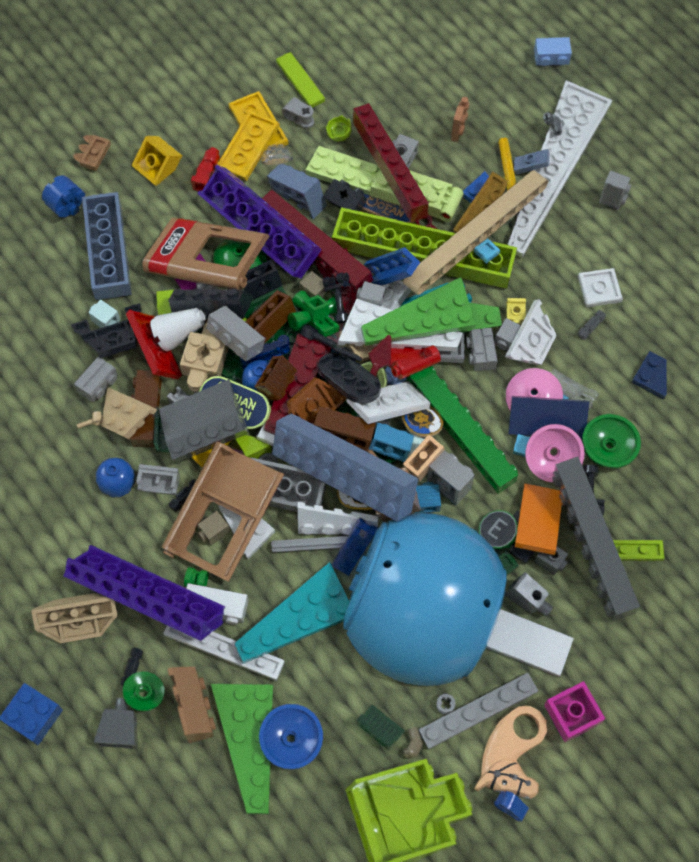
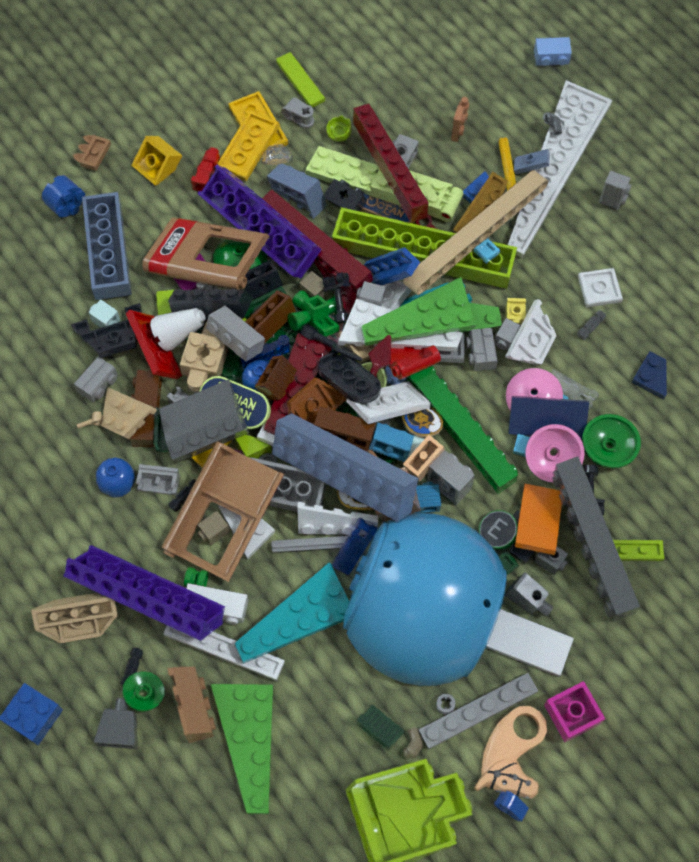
blue dish [259,704,323,769] -> none

